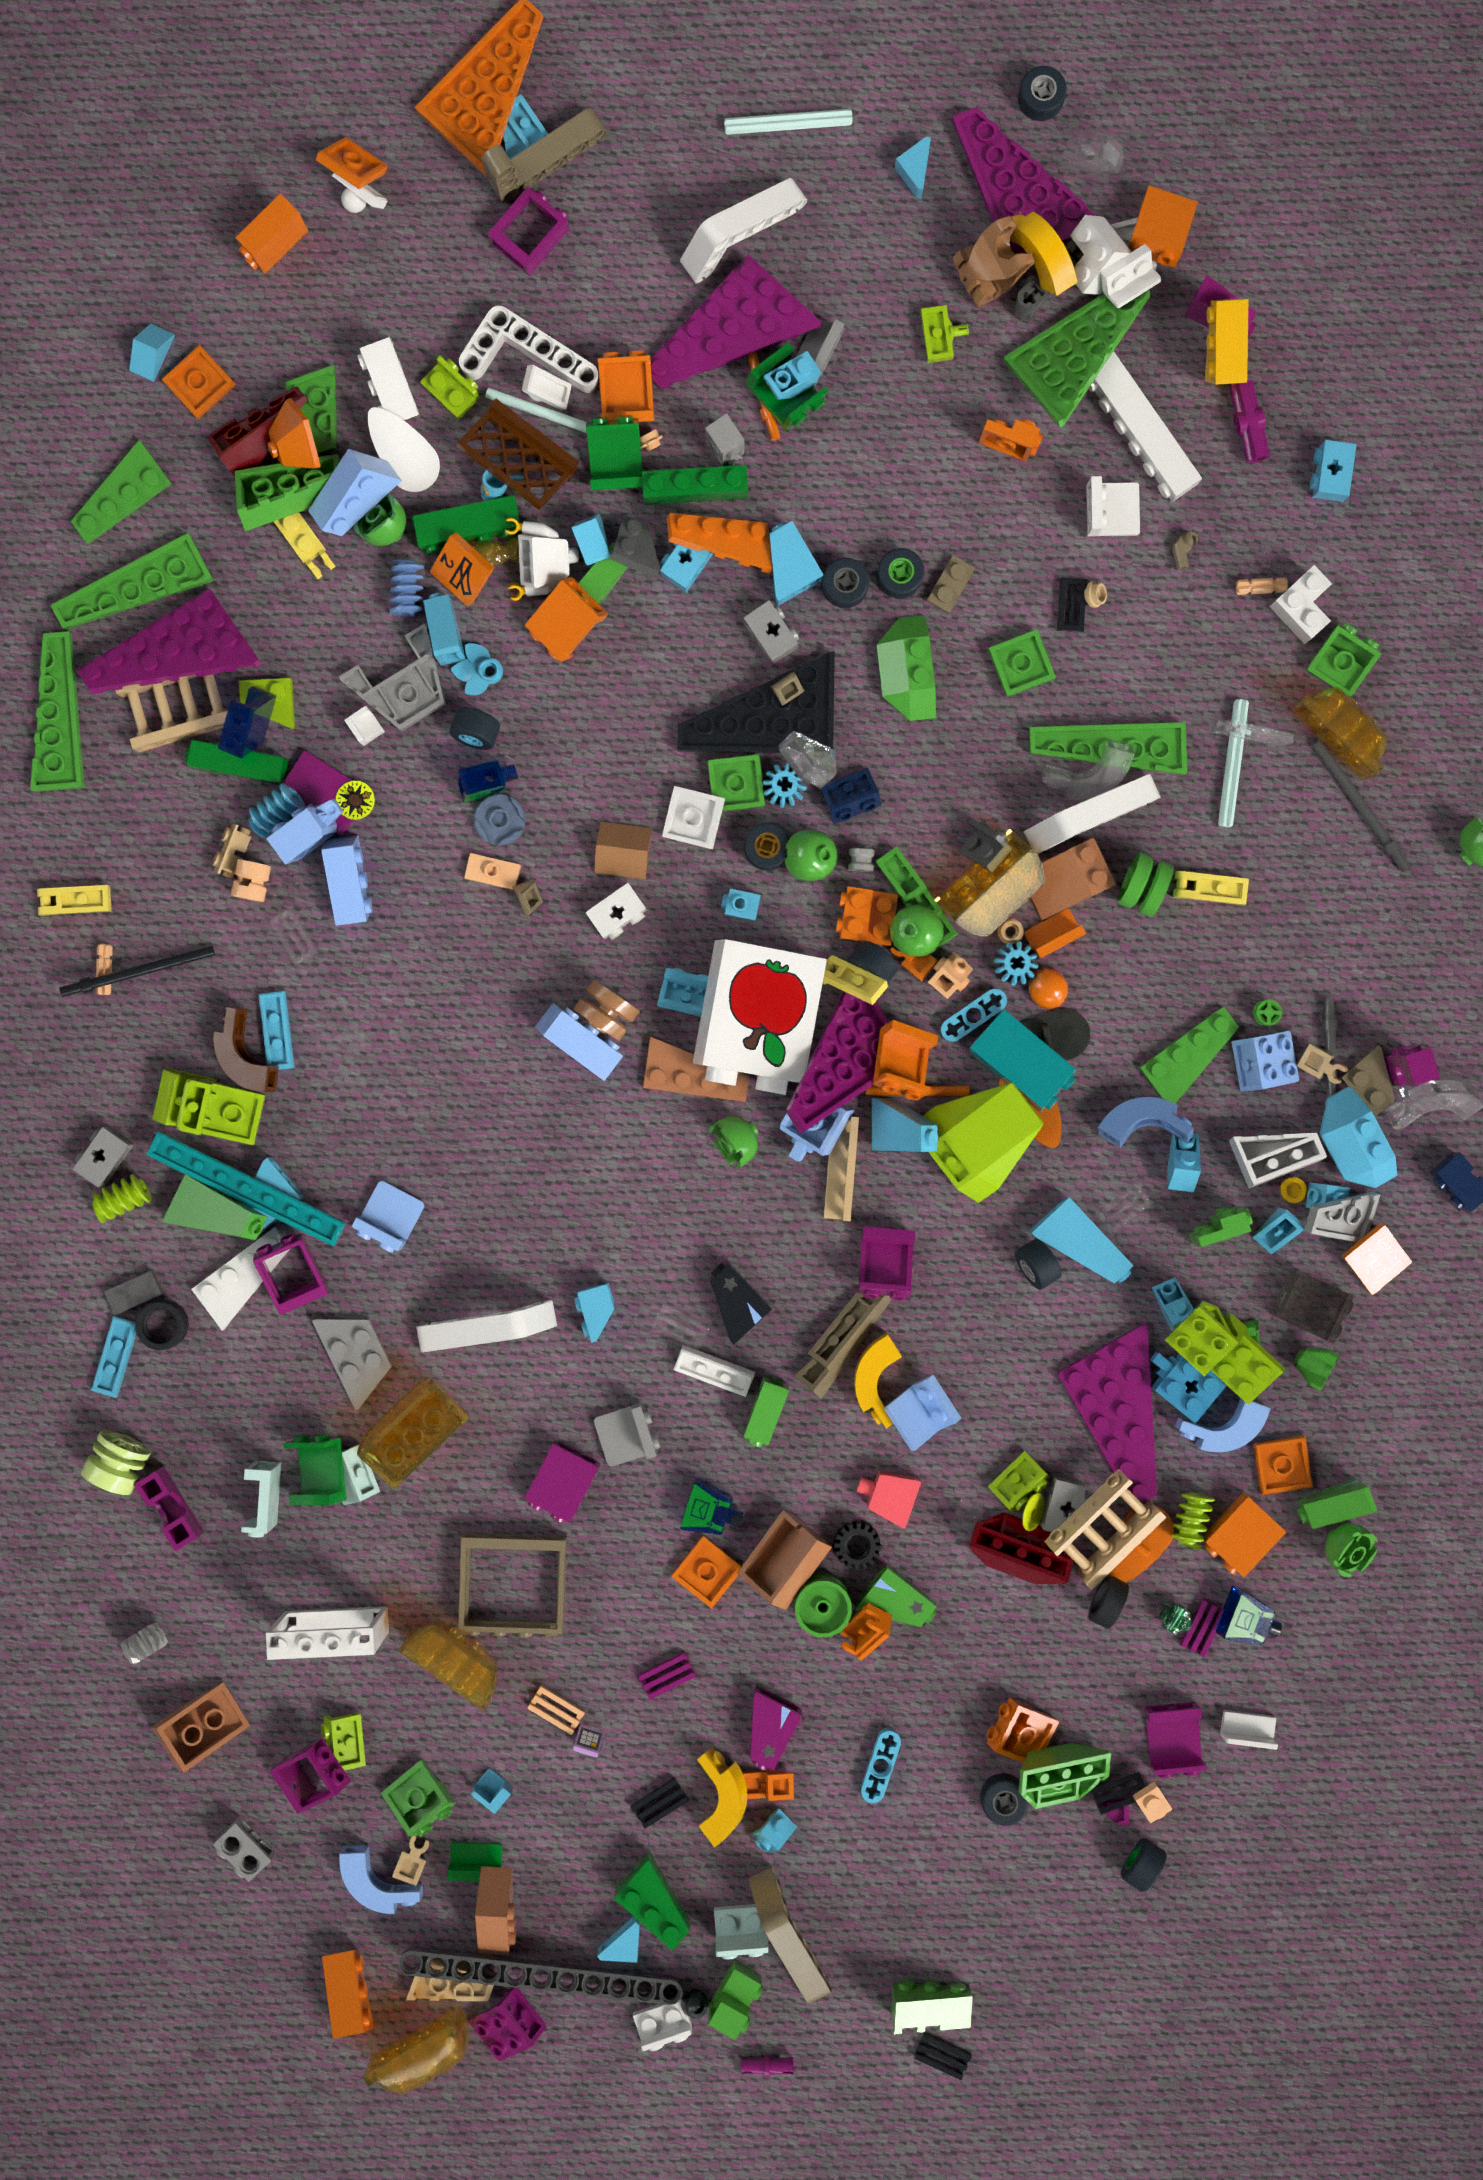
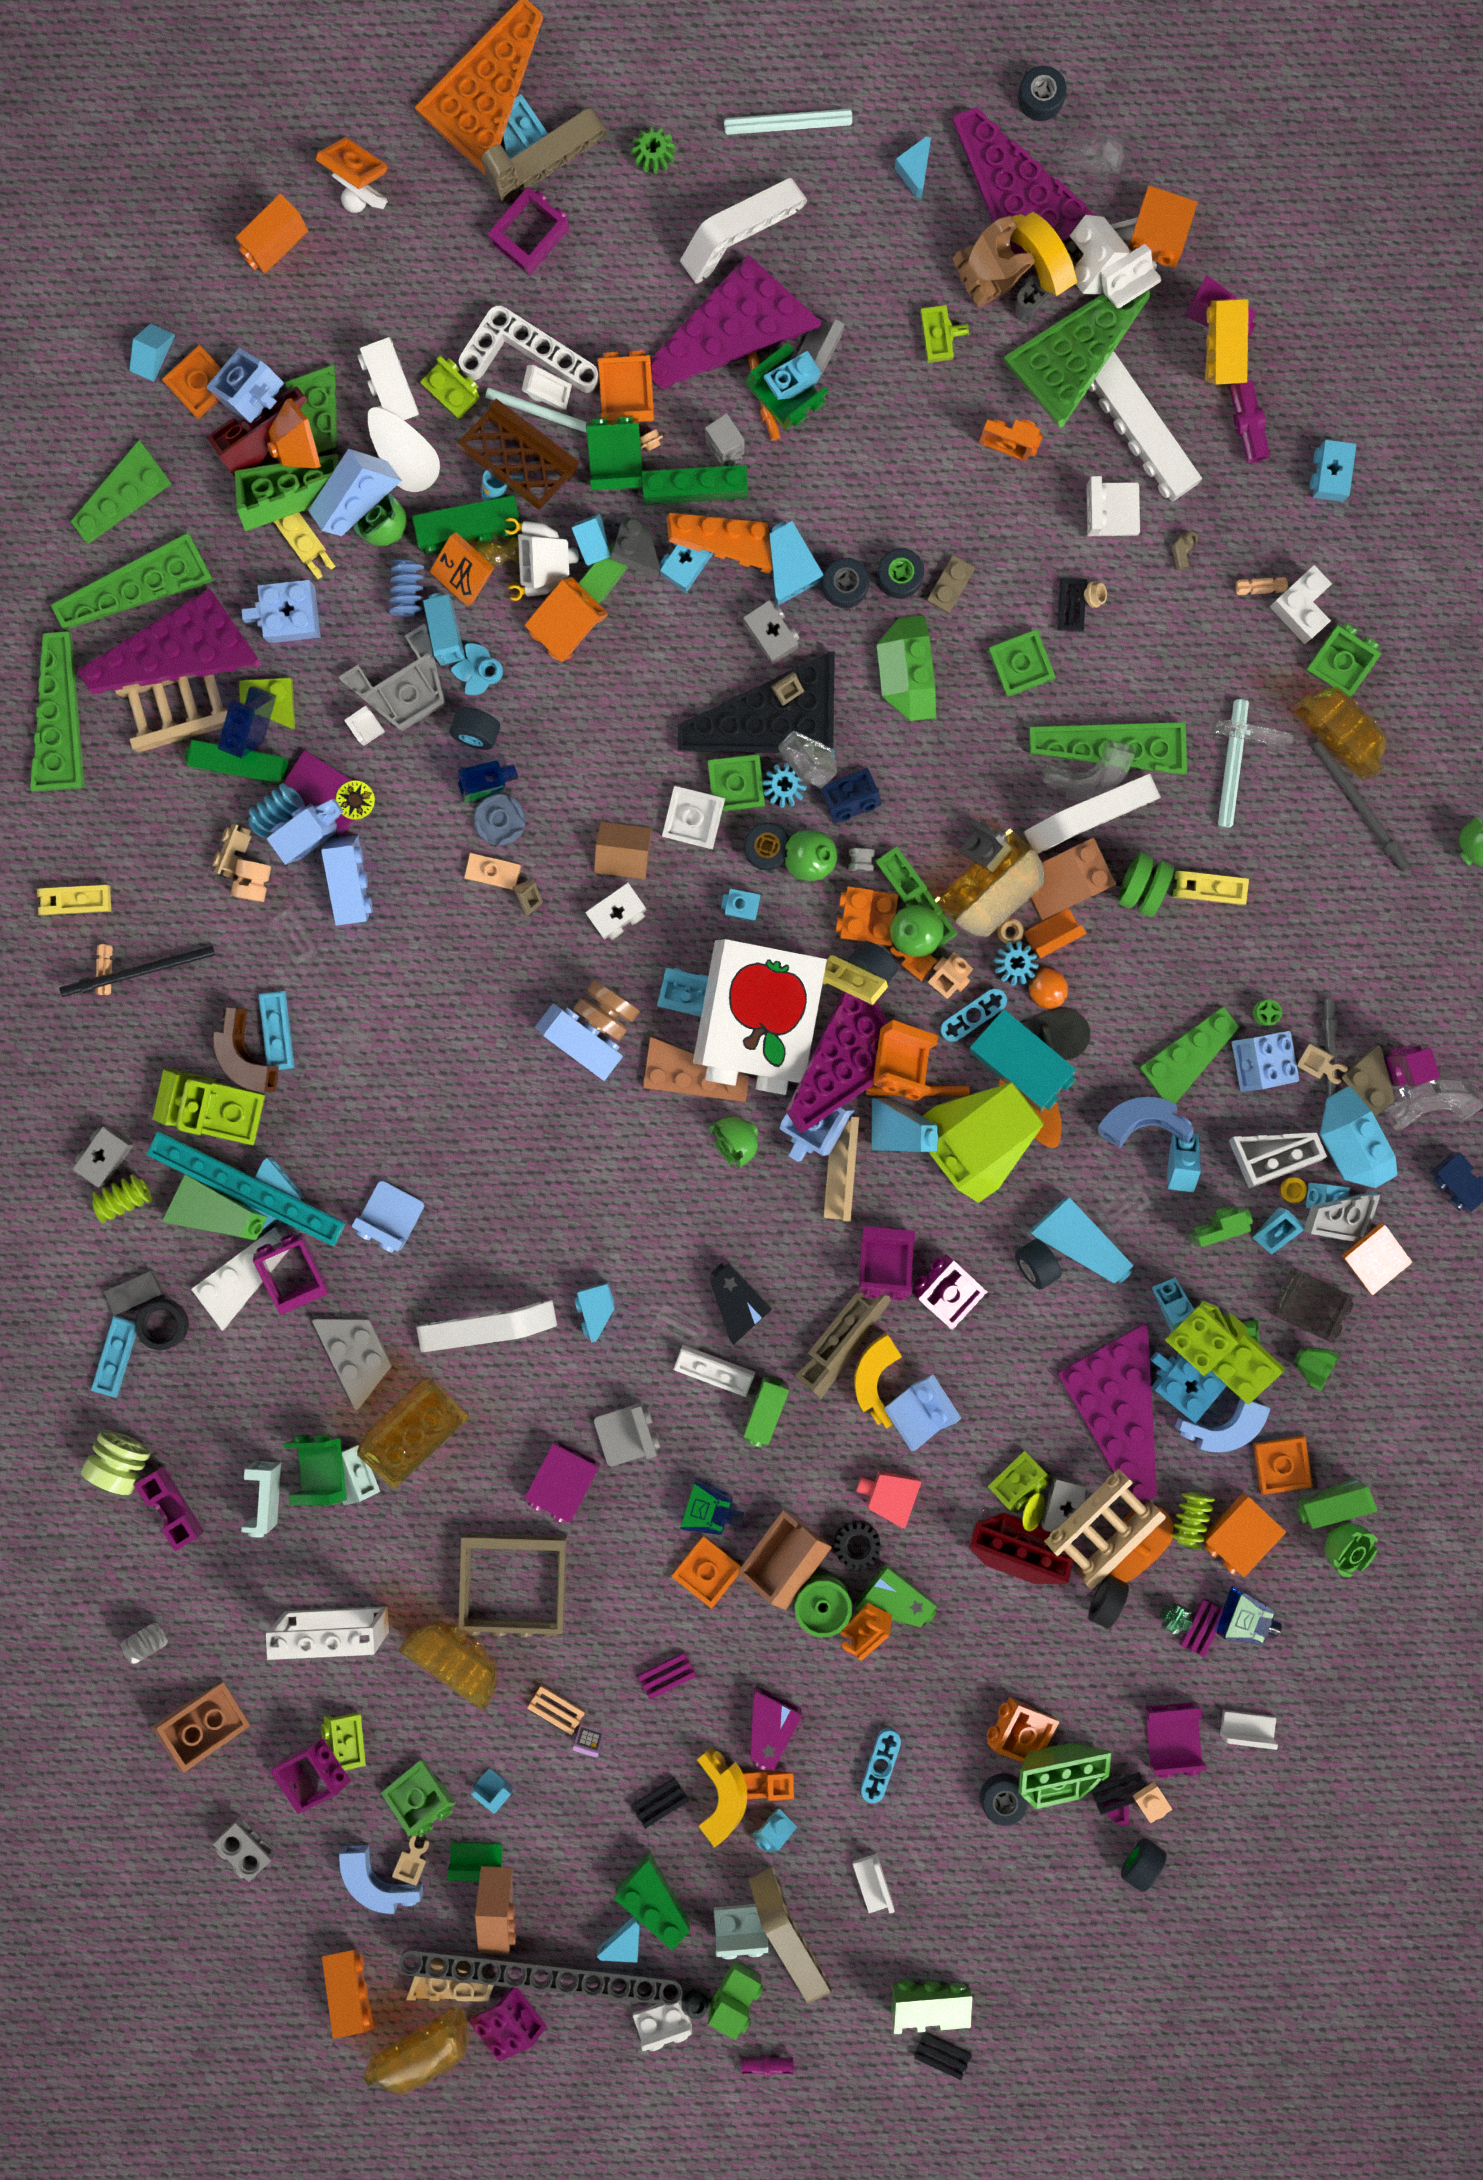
none -> light blue hinge [206,348,284,423]
none -> light blue hinge [242,580,321,643]
none -> bright green gear [631,126,676,175]
none -> white panel [852,1854,895,1913]
none -> plate [912,1254,987,1330]

